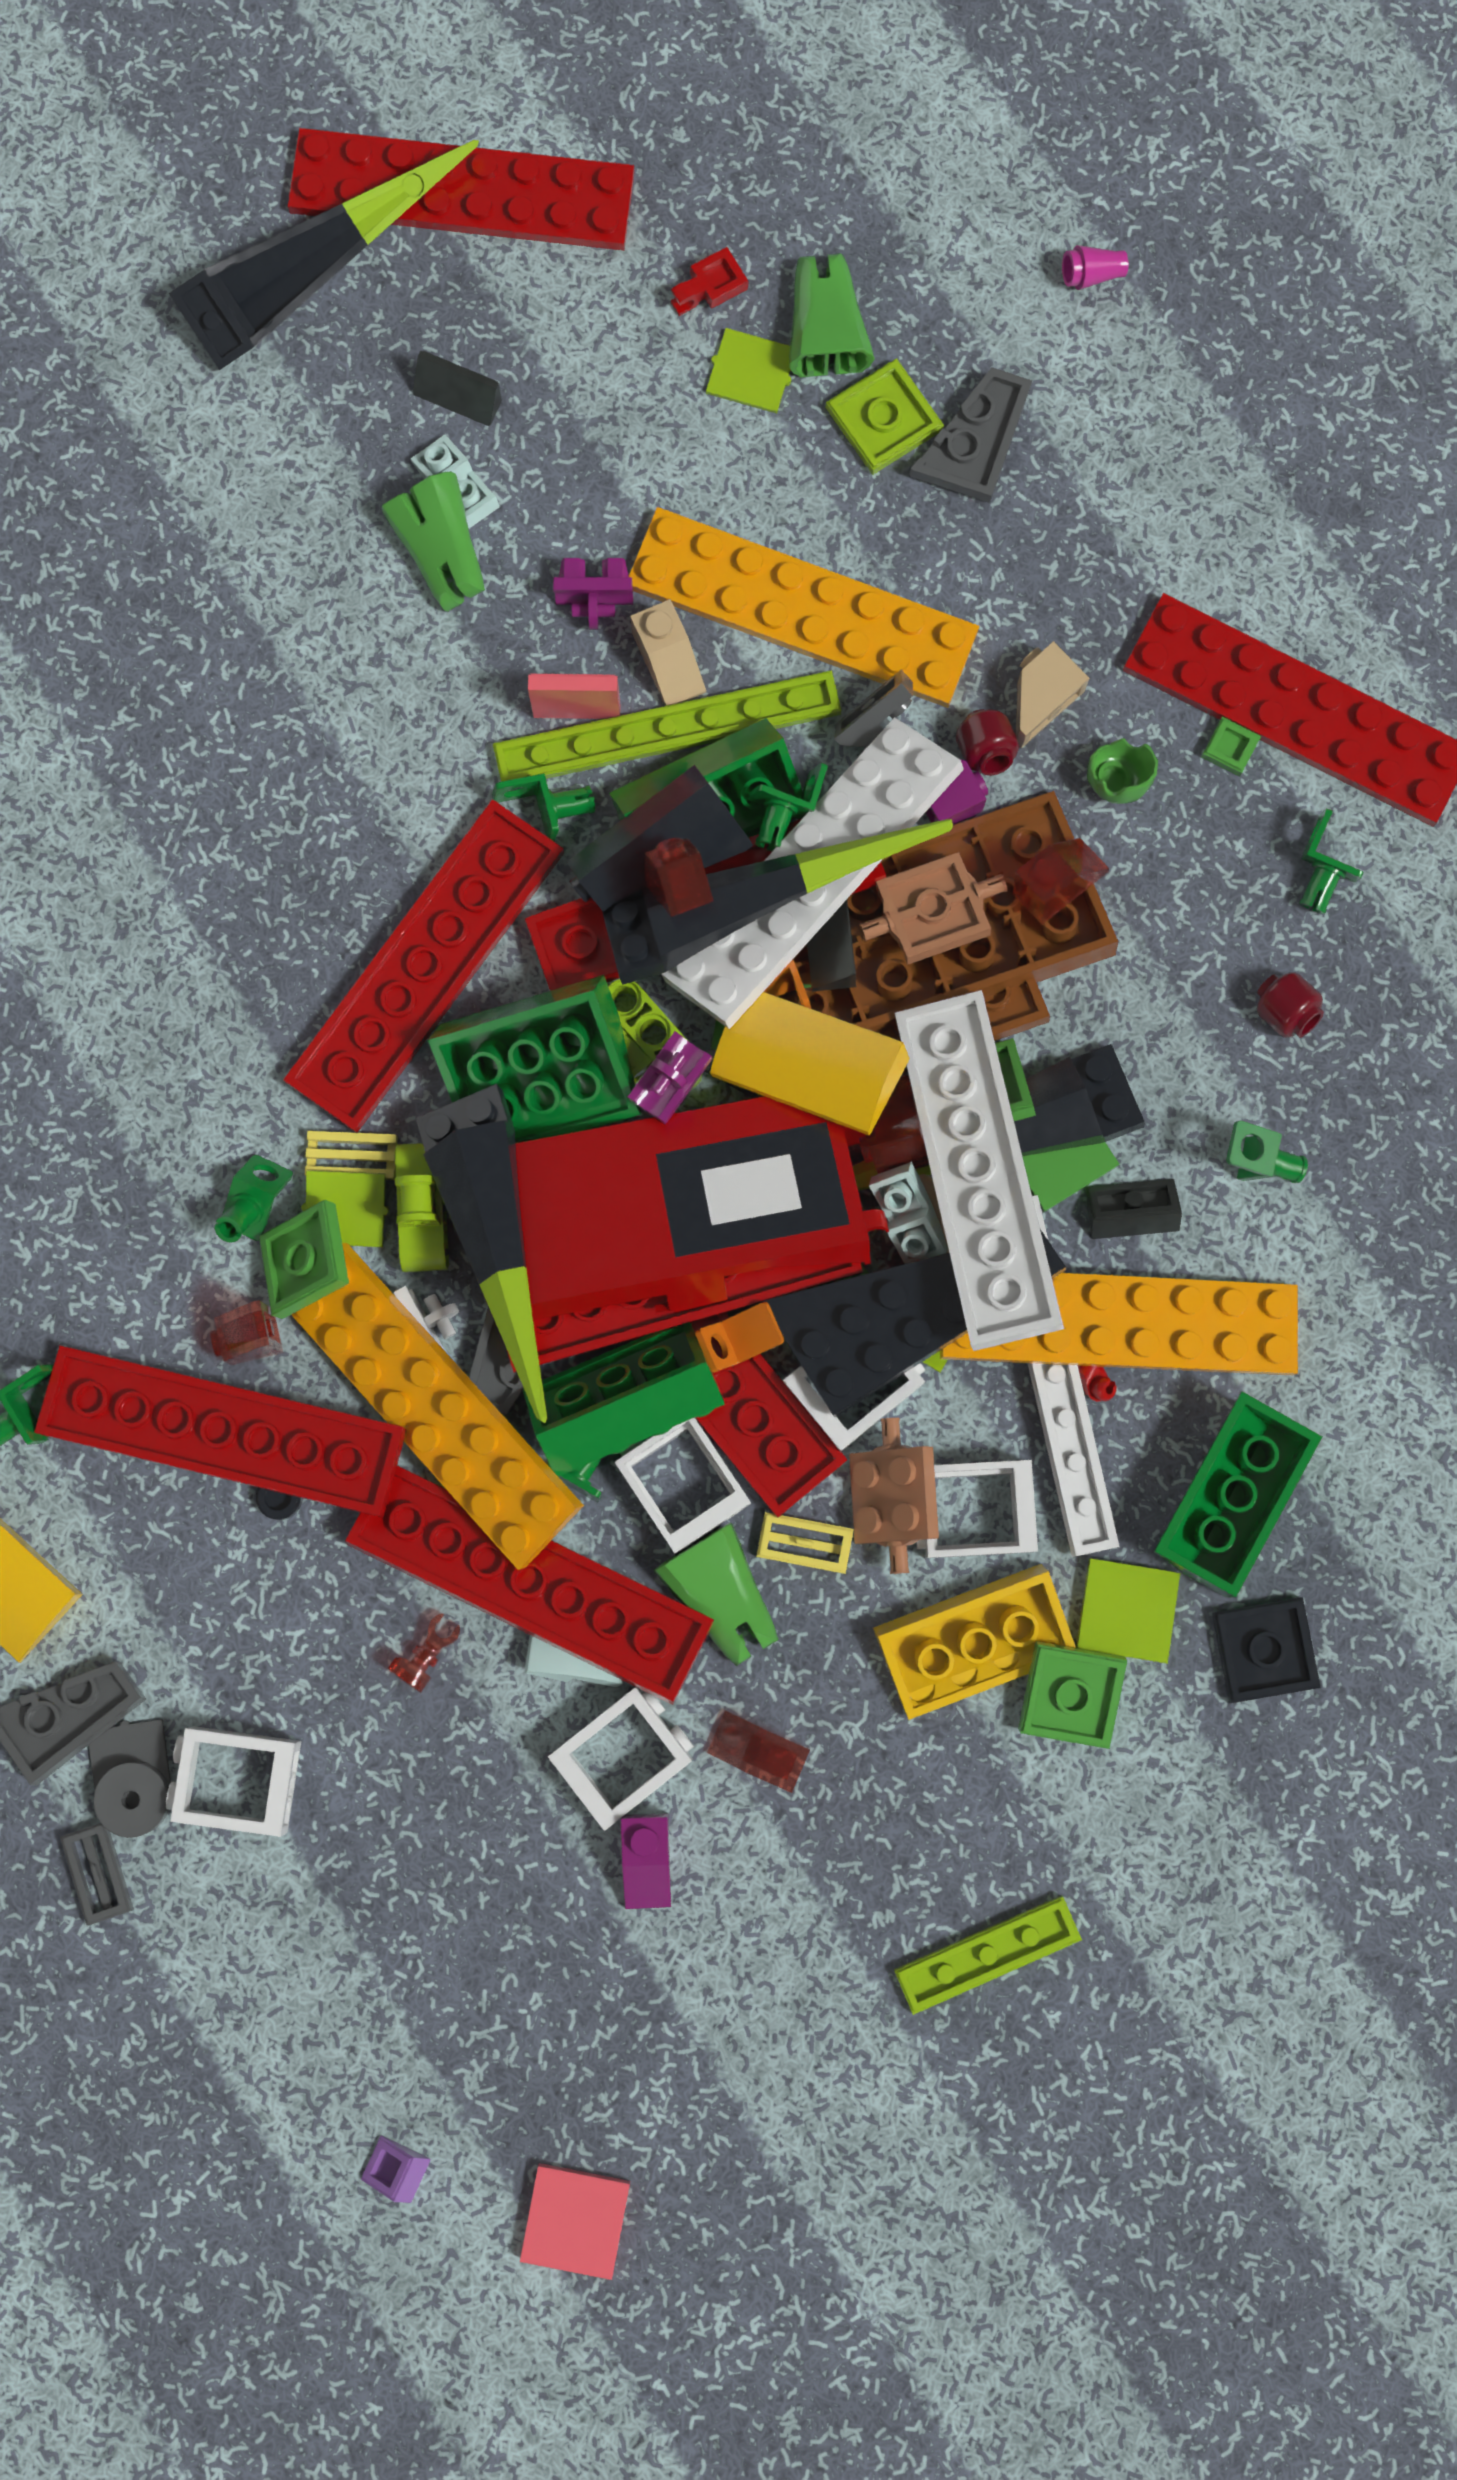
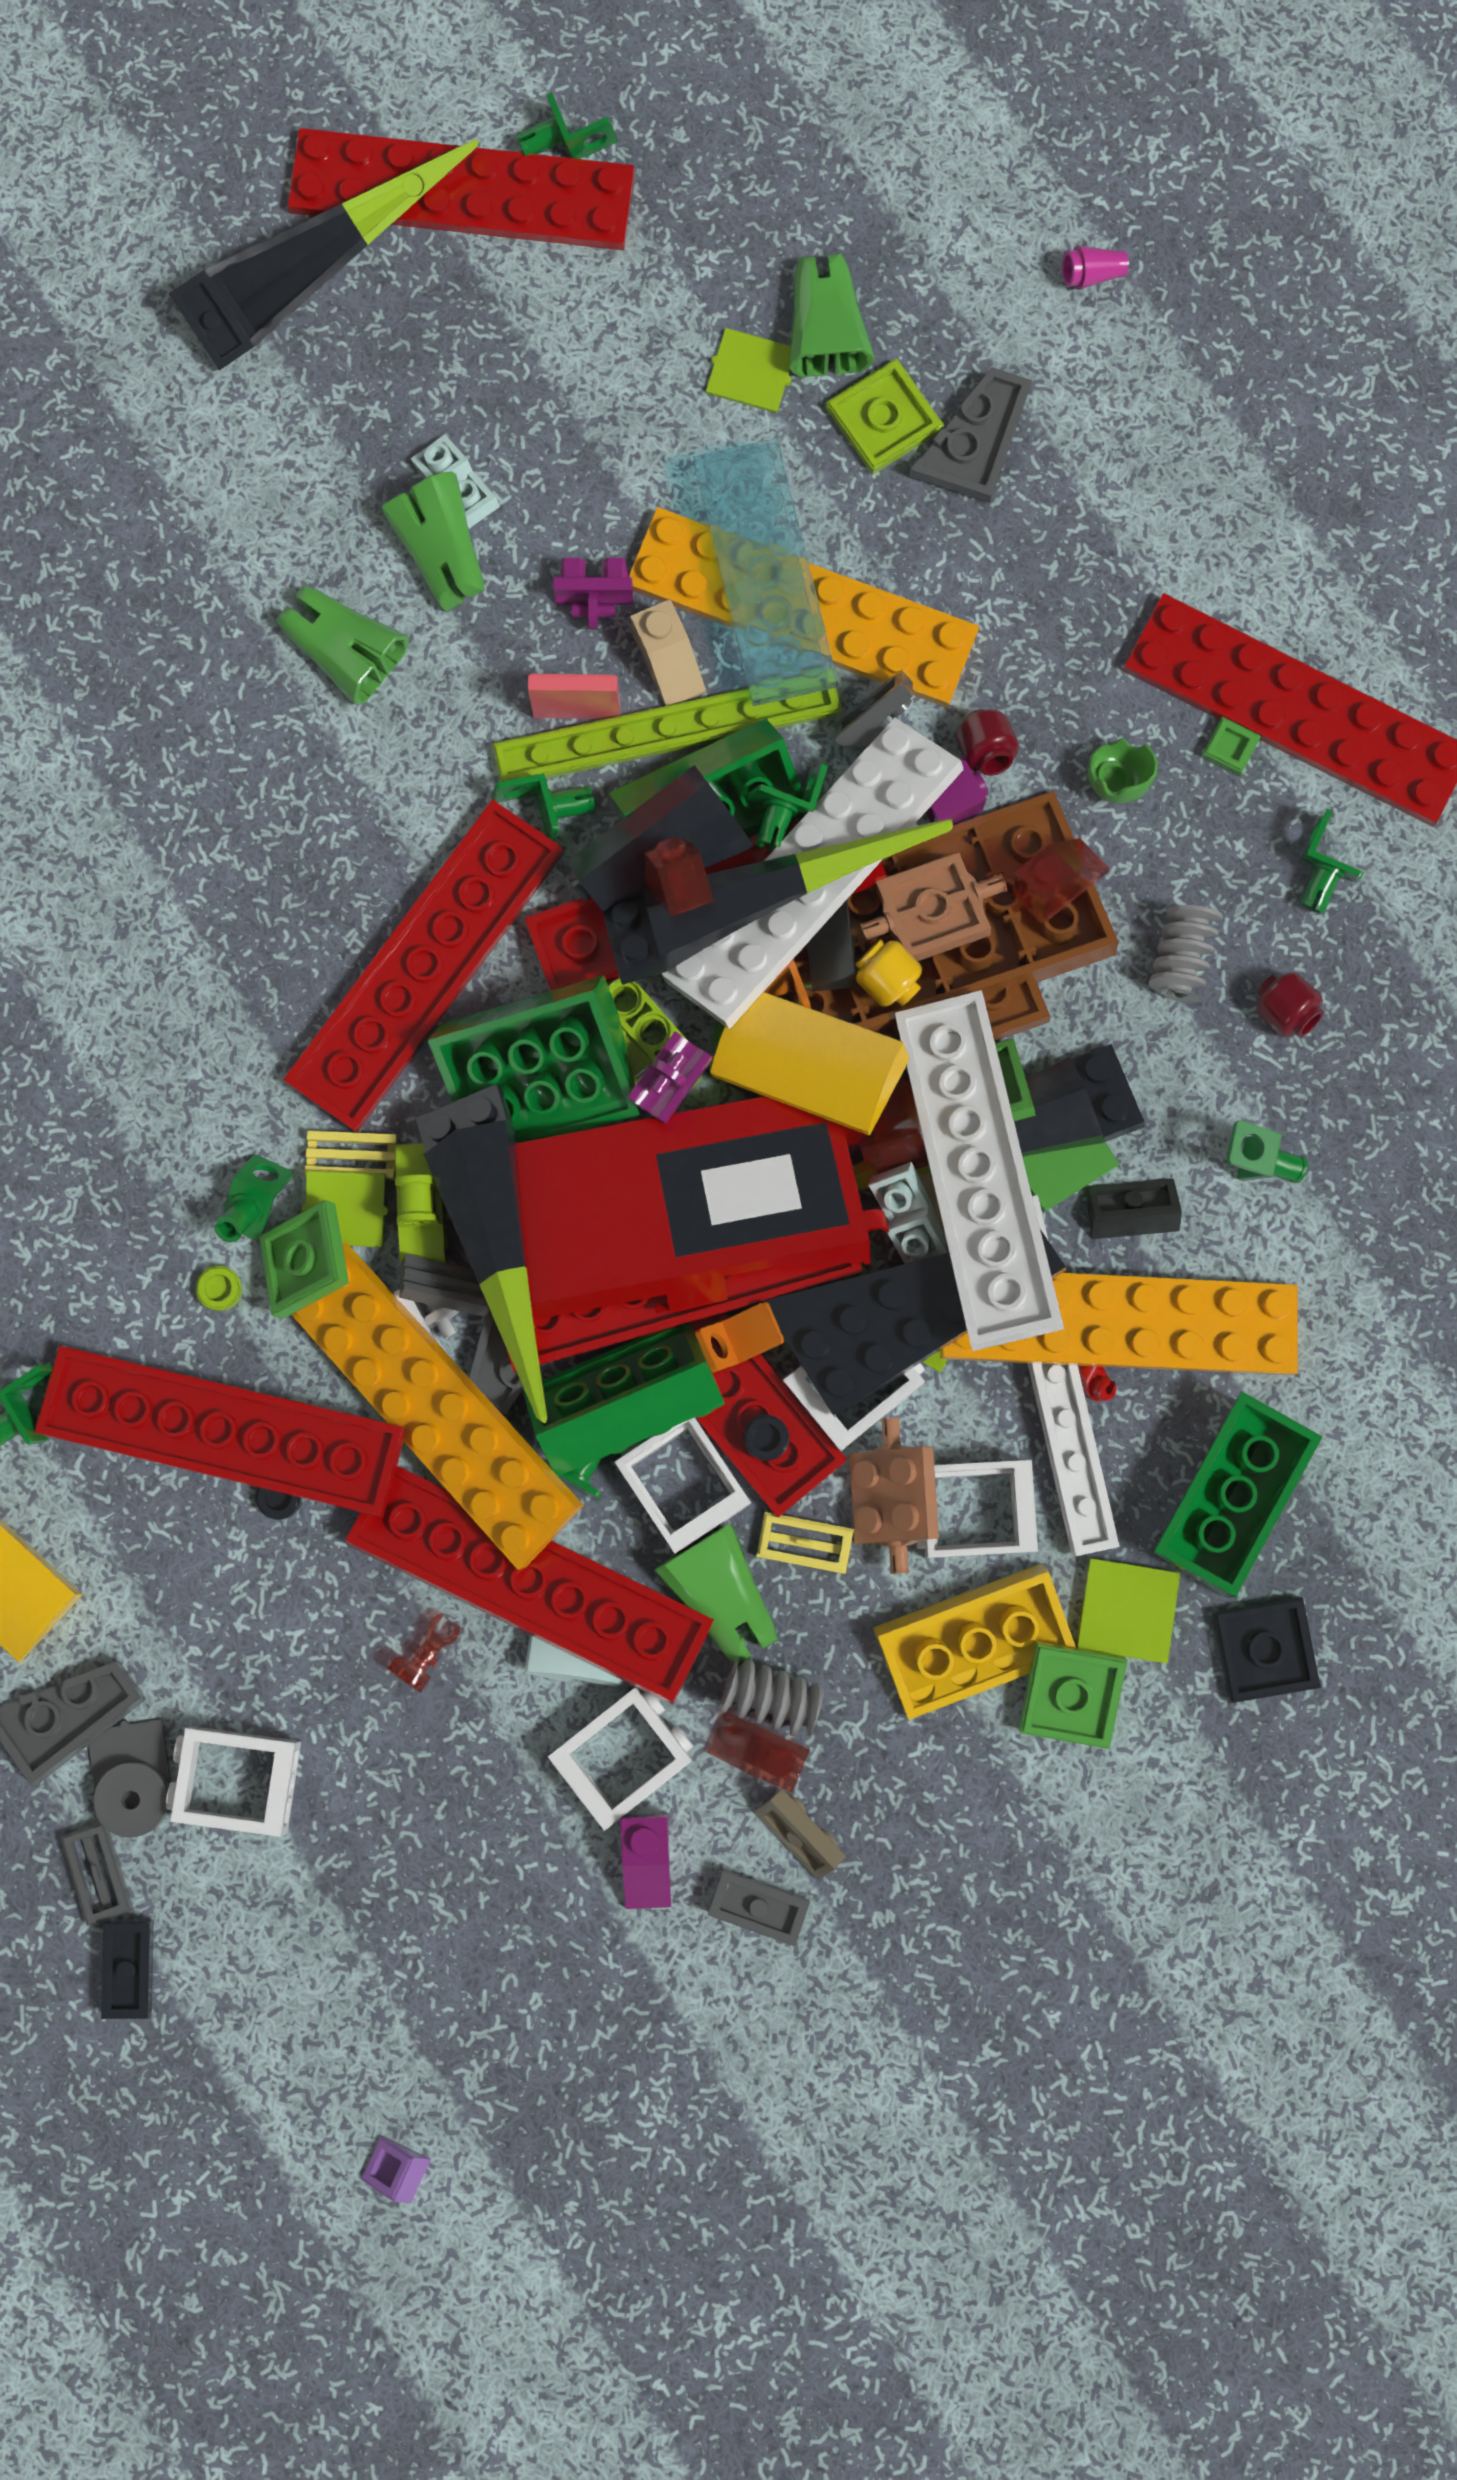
clear red slope [210,1300,284,1365] -> none
pearl dark grey slope [413,351,502,426] -> none
coral tile [520,2163,630,2280] -> none
red plate [670,247,749,316] -> none
lime tile [894,1895,1082,2015] -> none
tan slope [1016,641,1090,748] -> none
none -> black plate [101,1921,154,2019]
none -> lime tile [196,1266,243,1312]
none -> bright green piece [275,585,409,706]
none -> dark grey tile [399,1254,490,1317]
none -> green bracket [516,92,618,159]
none -> clear light blue plate [693,438,838,706]
none -> dark grey plate [708,1869,810,1946]
none -> light grey piece [721,1659,824,1736]
none -> black tile [744,1415,789,1461]
none -> dark tan plate [754,1789,846,1880]
none -> yellow head [855,939,922,1006]
none -> light grey piece [1149,905,1223,1003]

